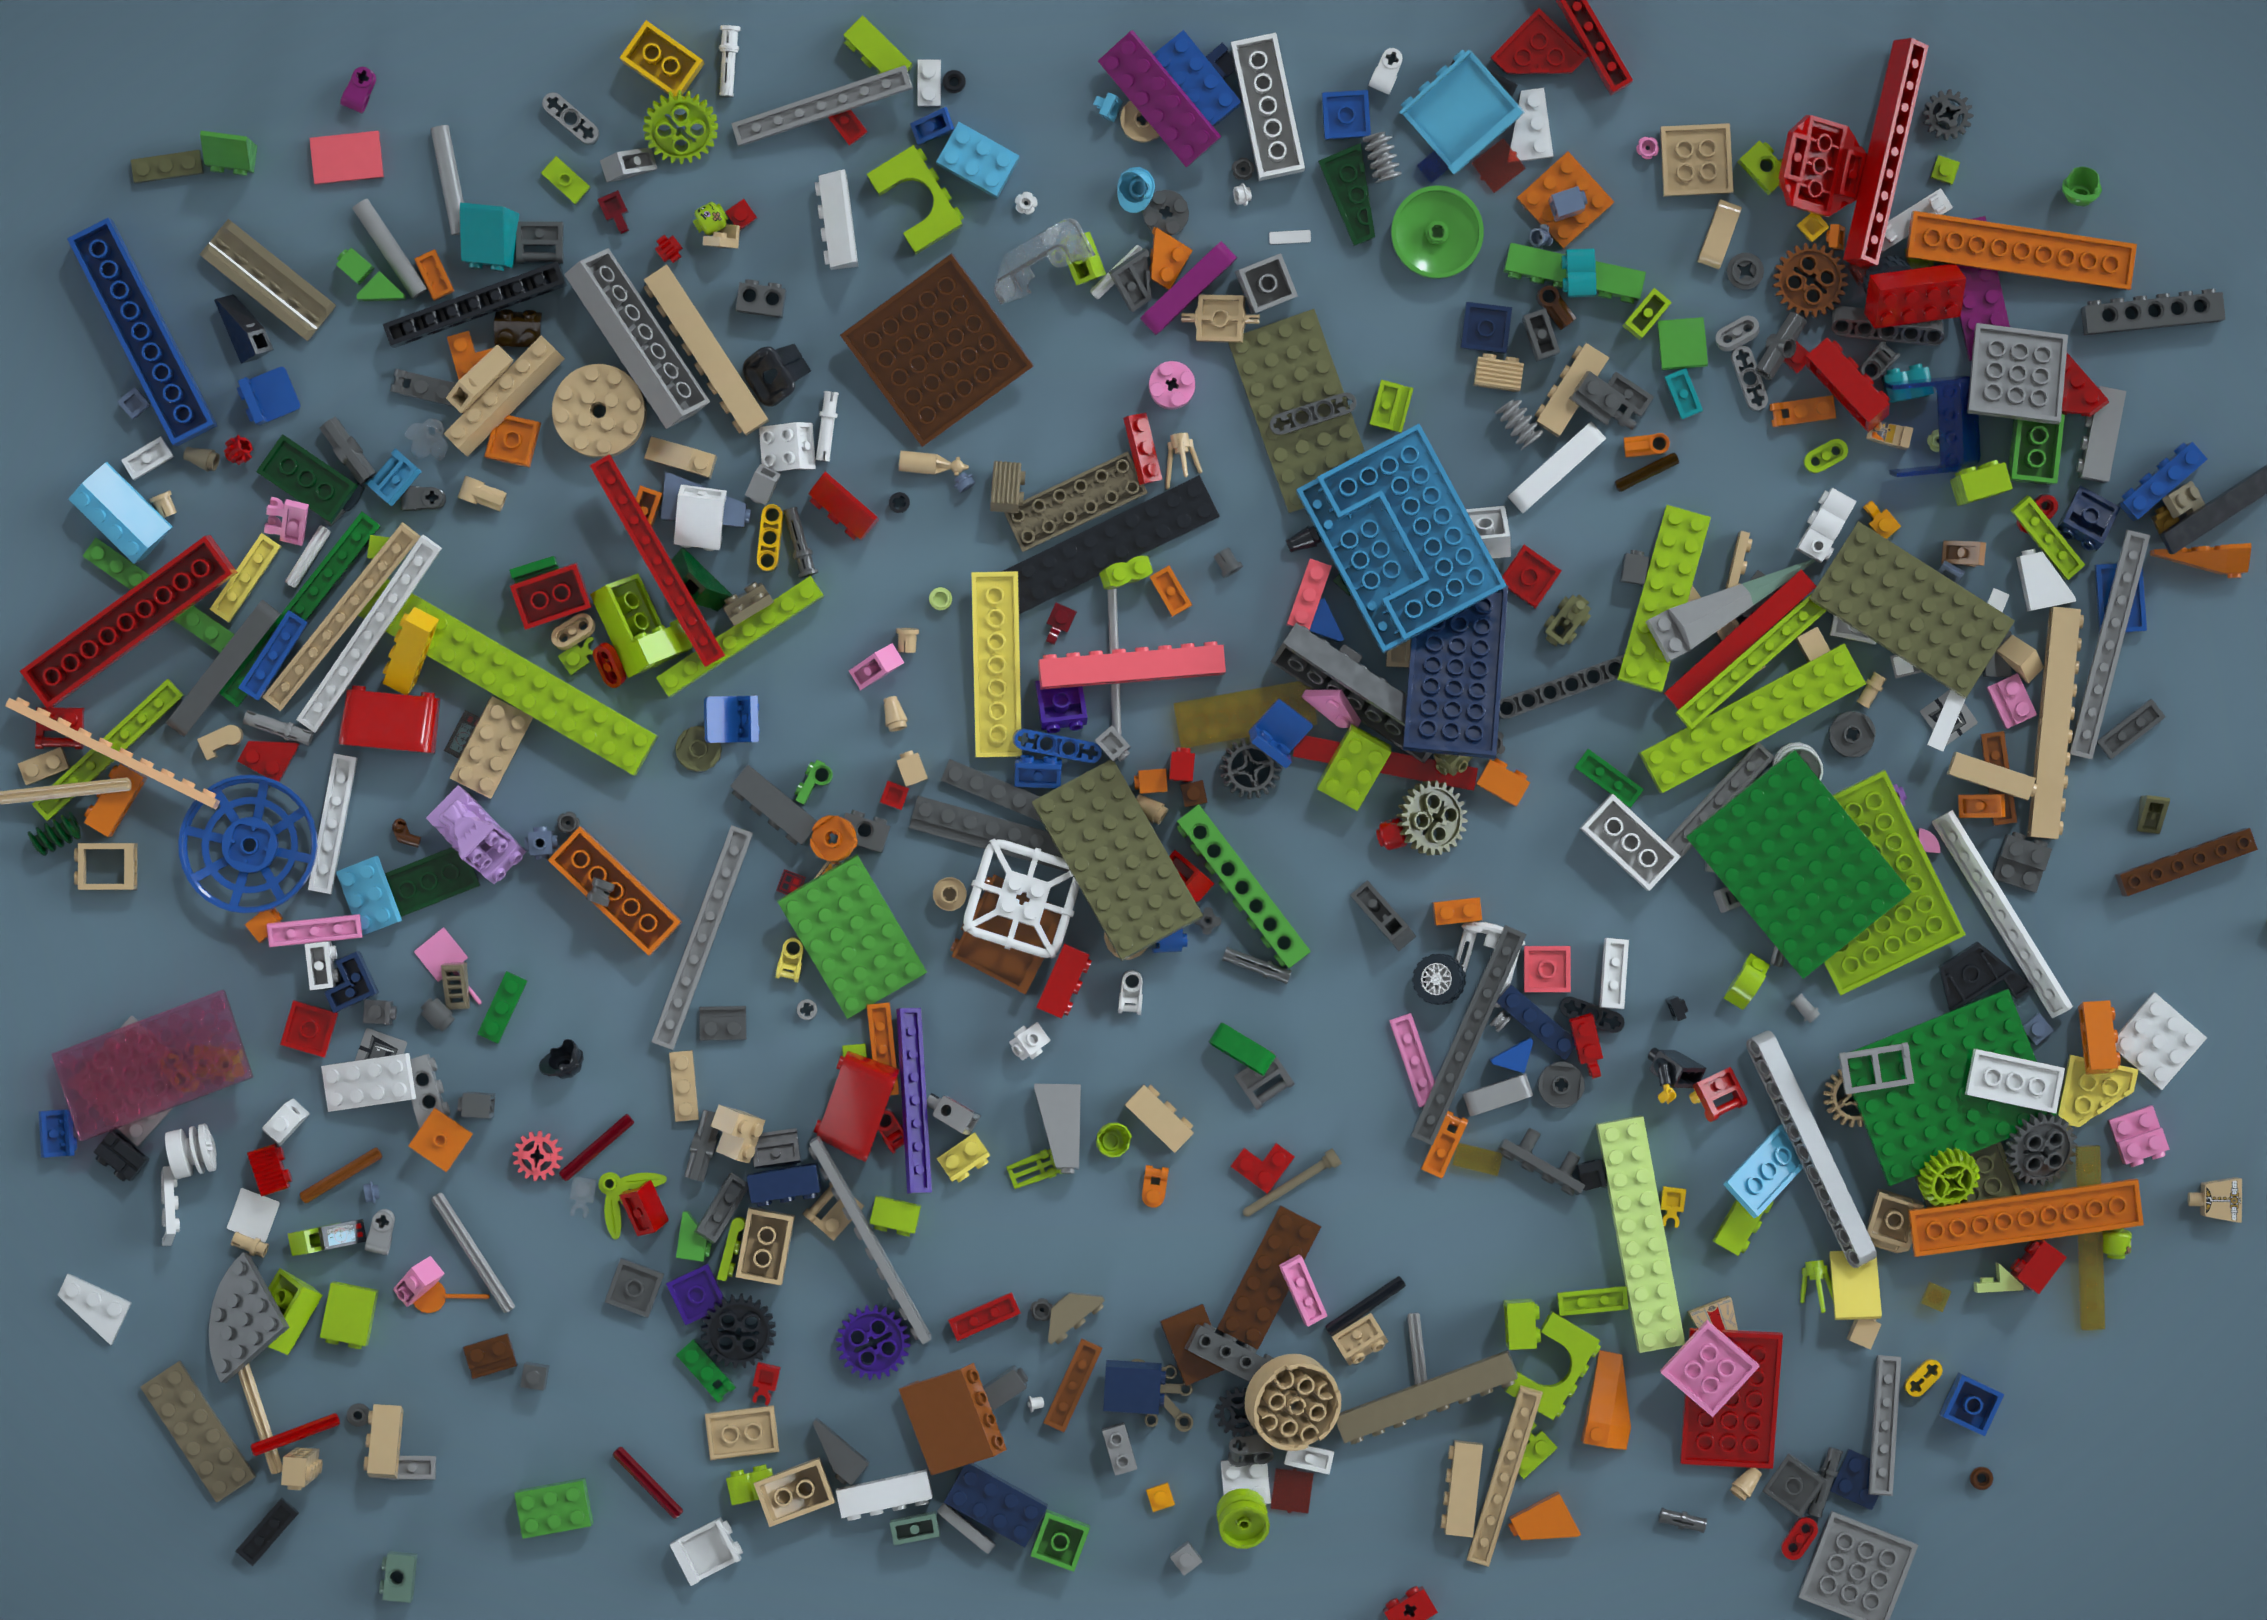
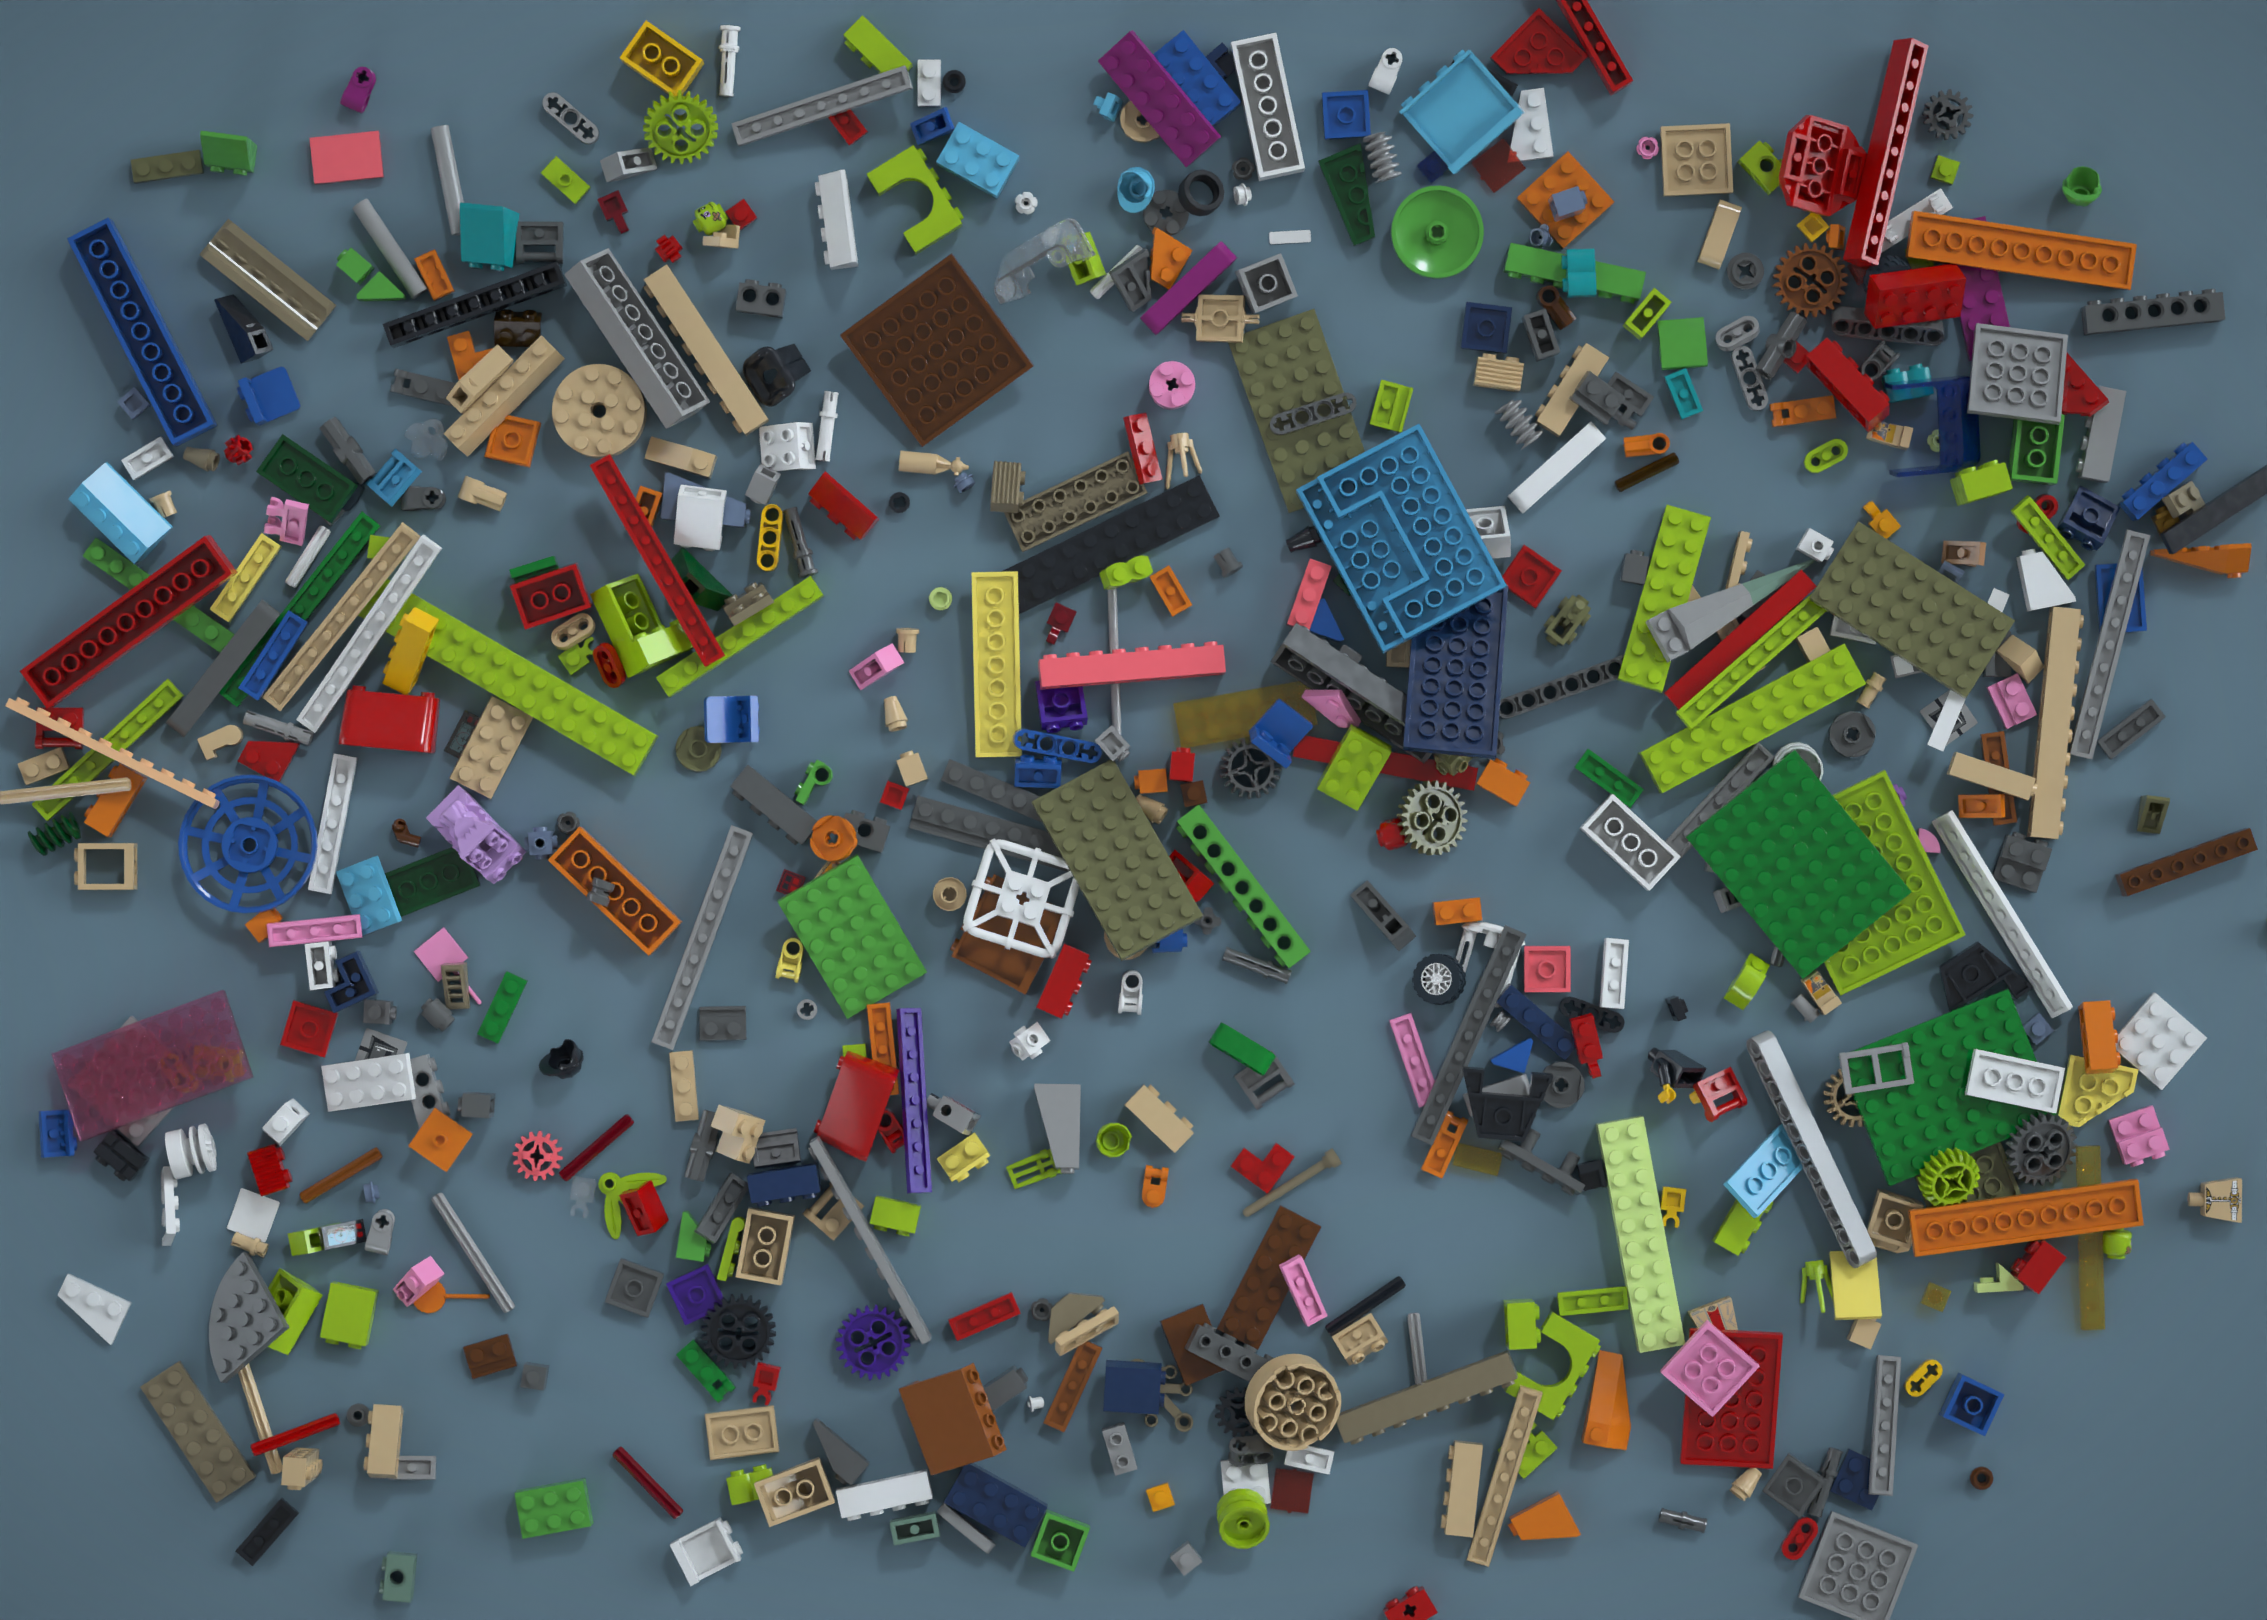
white brick [1807,488,1857,541] -> none
none -> tan plate [1055,1306,1119,1356]
none -> black tyre [1178,170,1225,216]
none -> black wing [1462,1066,1553,1141]
none -> tan leg [1800,969,1842,1015]

